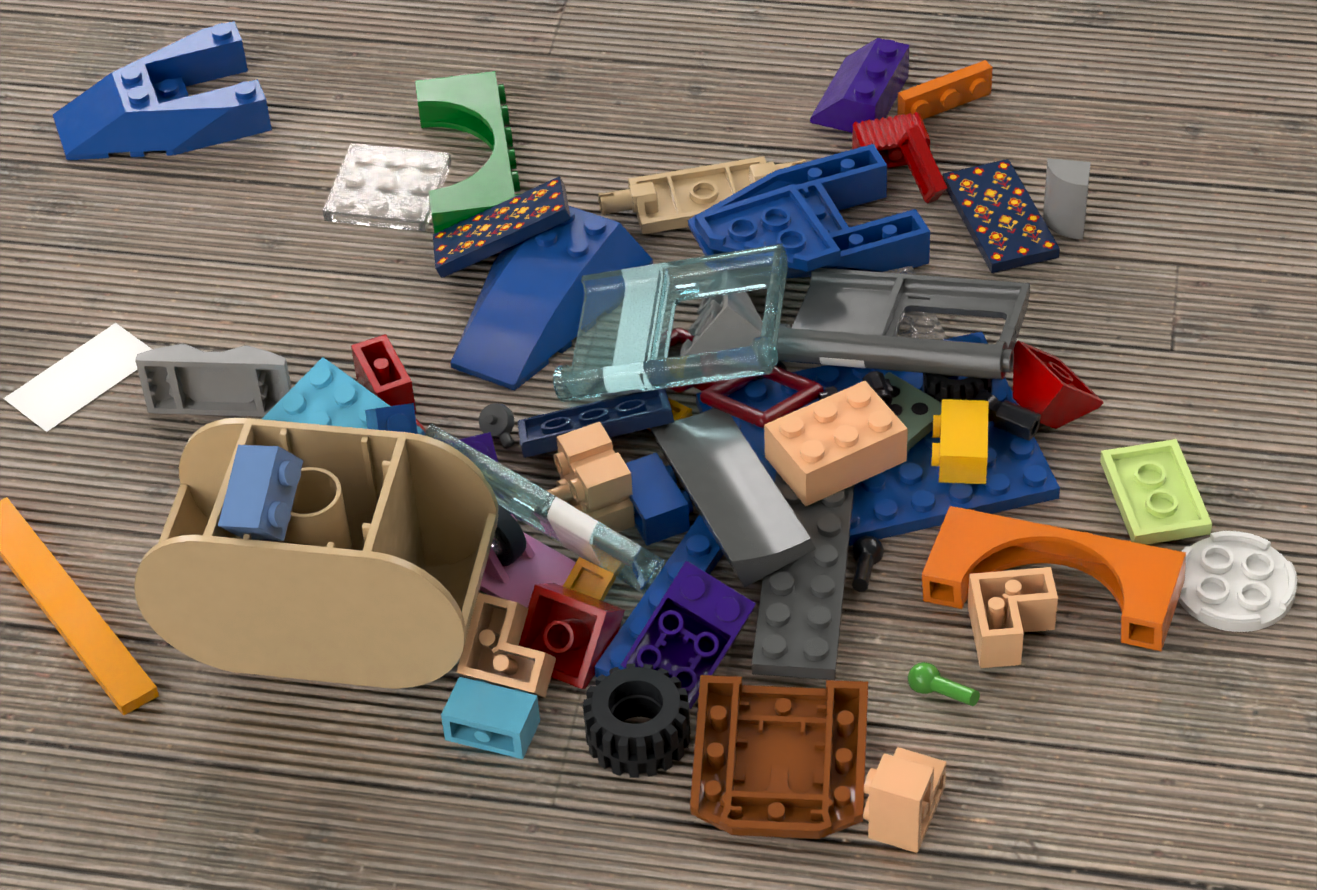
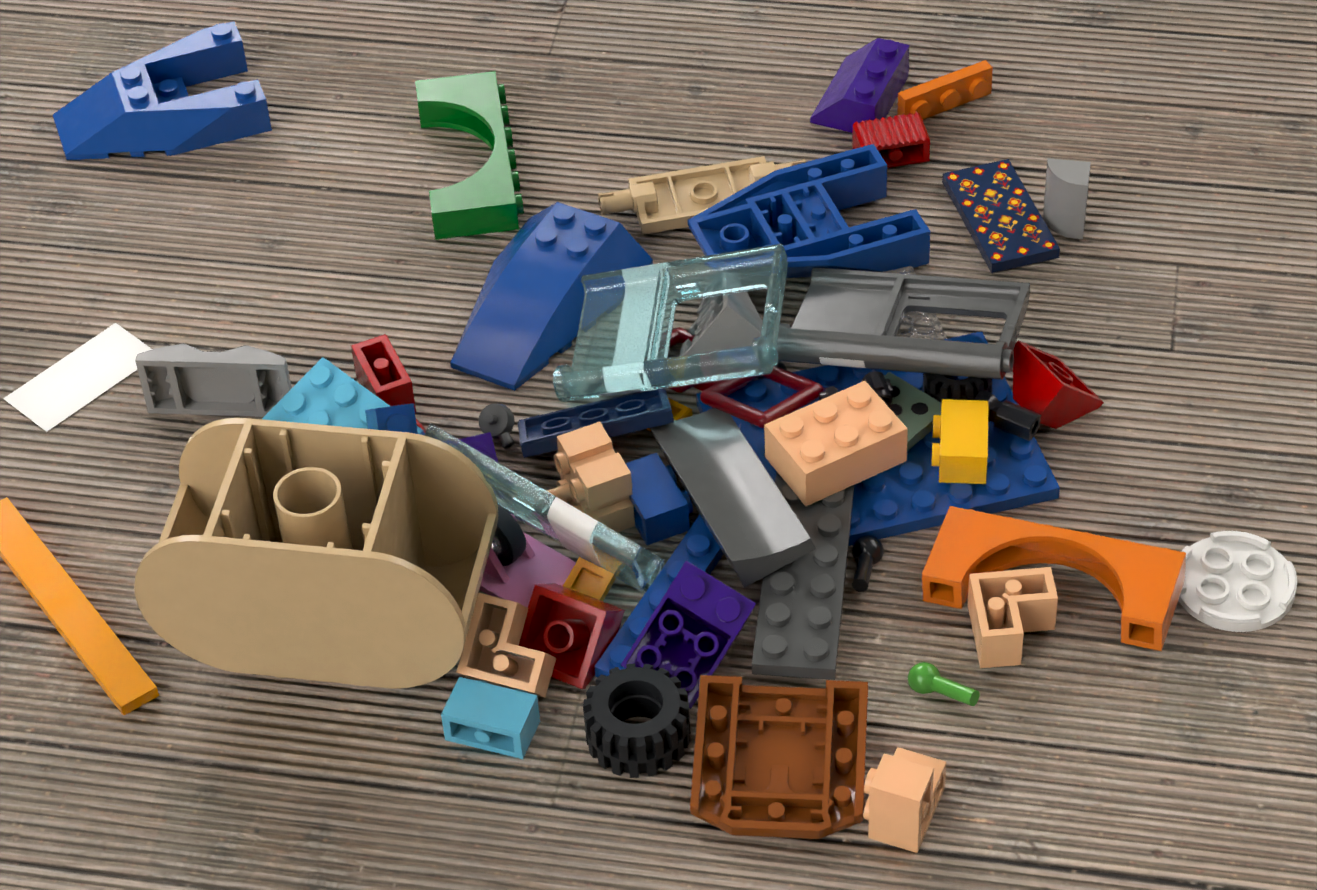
medium blue brick [218,445,303,541] -> none
clear plate [323,143,452,232] -> none
dark blue tile [433,176,571,278] -> none
blue plate [694,184,841,272] -> none
red tile [898,125,947,204] -> none
yellowish green plate [1100,439,1212,545] -> none

